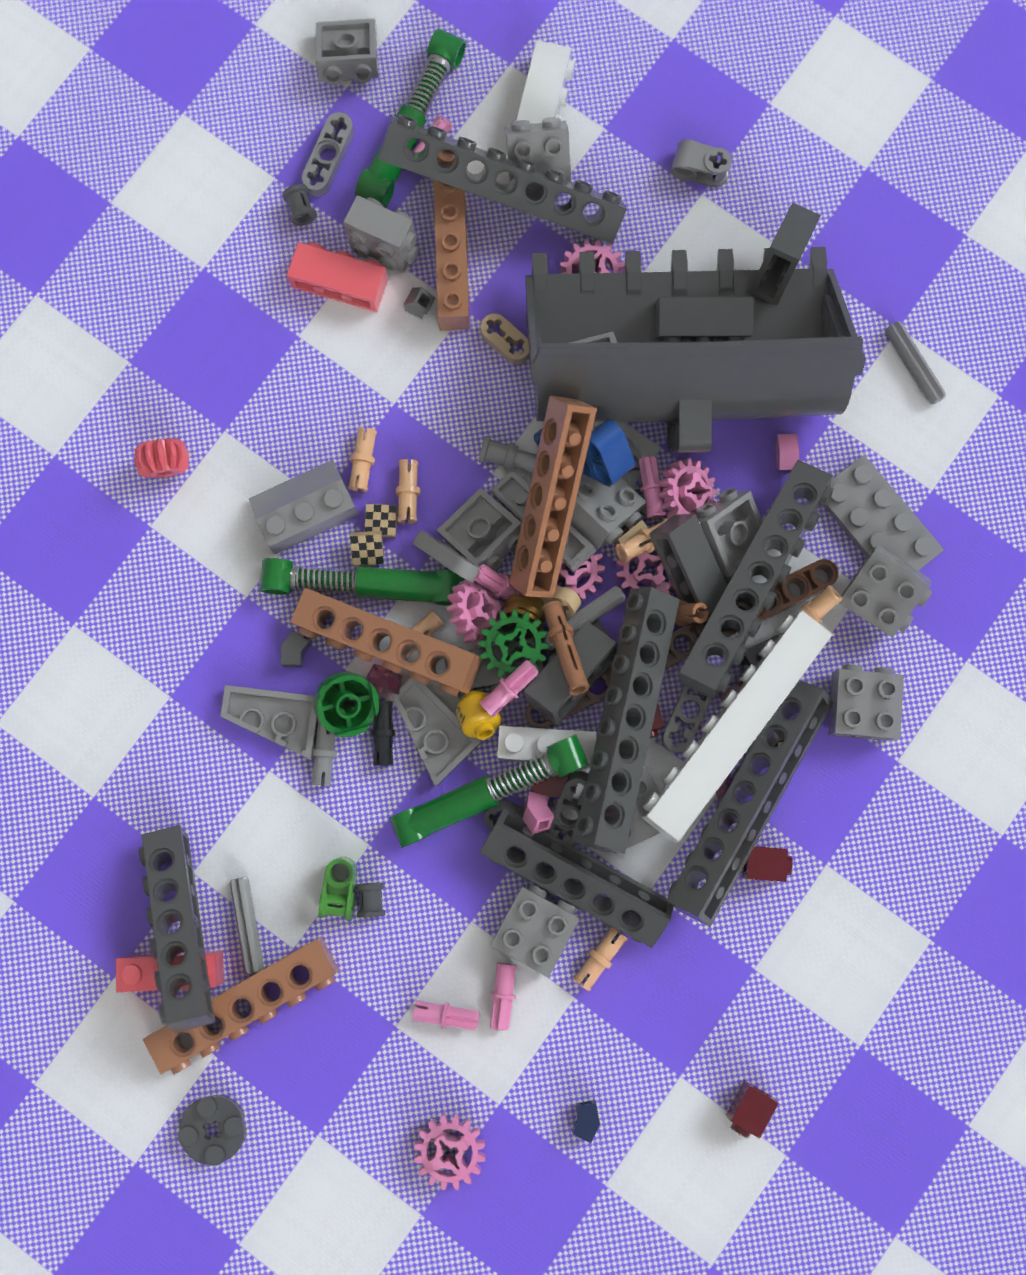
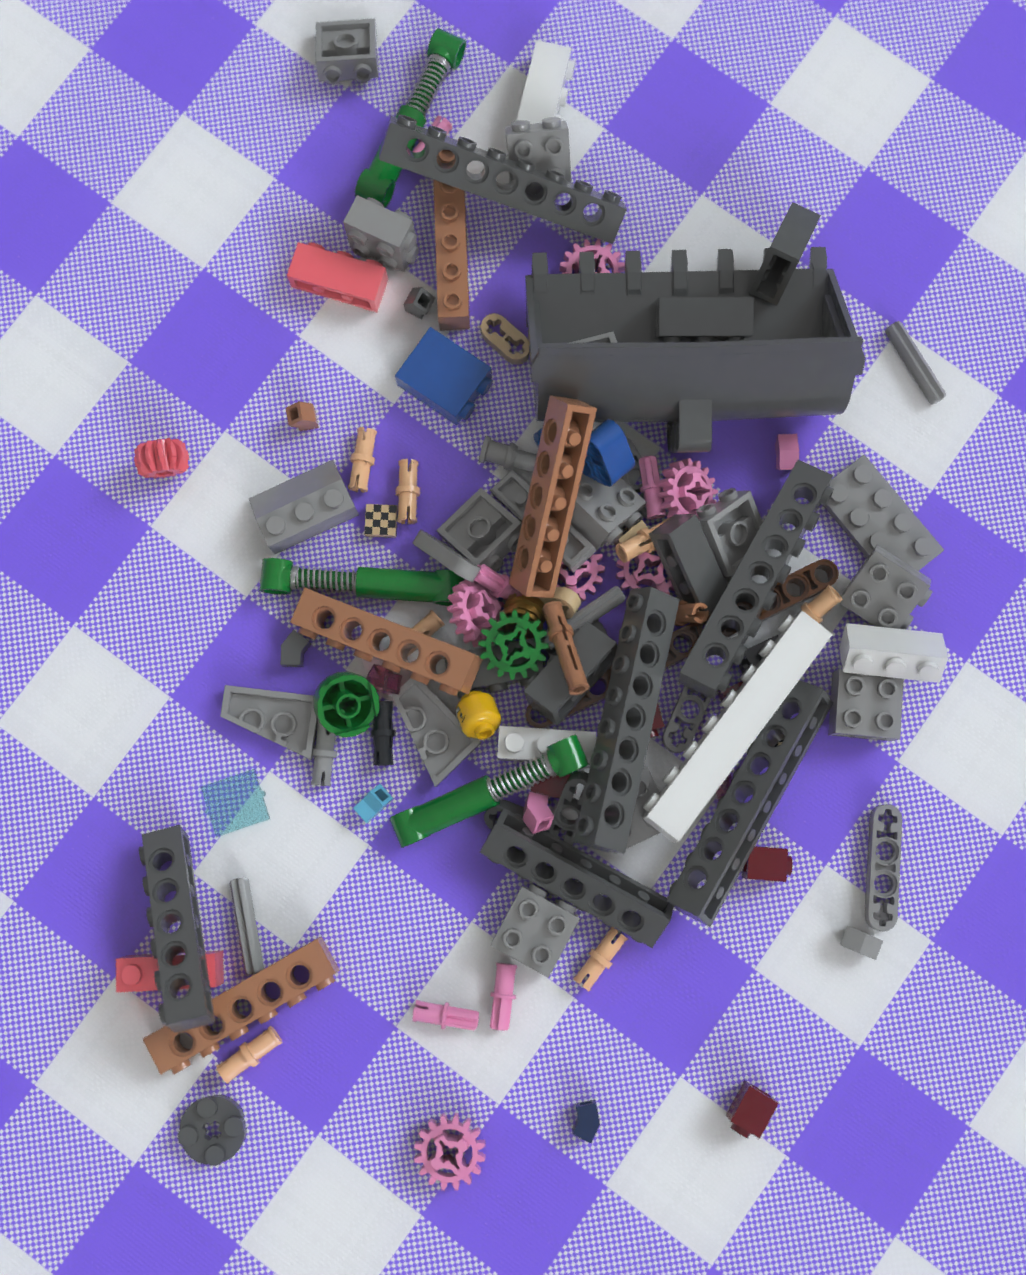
dark grey bush [282,184,317,226] -> none
light grey beam [302,112,354,197] -> none
bright green piece [318,857,358,921] -> none
tile [350,531,385,566] -> none
dark grey bush [356,882,386,918] -> none
bright pink axle [480,660,538,717] -> none
light grey piece [670,139,732,187] -> none
none -> clear light blue piece [201,769,270,837]
none -> light nougat pin [216,1026,283,1084]
none -> nougat piece [286,401,319,431]
none -> medium azure piece [353,784,393,823]
none -> blue brick [395,327,493,426]
none -> white brick [839,623,948,683]
none -> light grey piece [840,926,883,960]
none -> light grey beam [864,804,902,932]

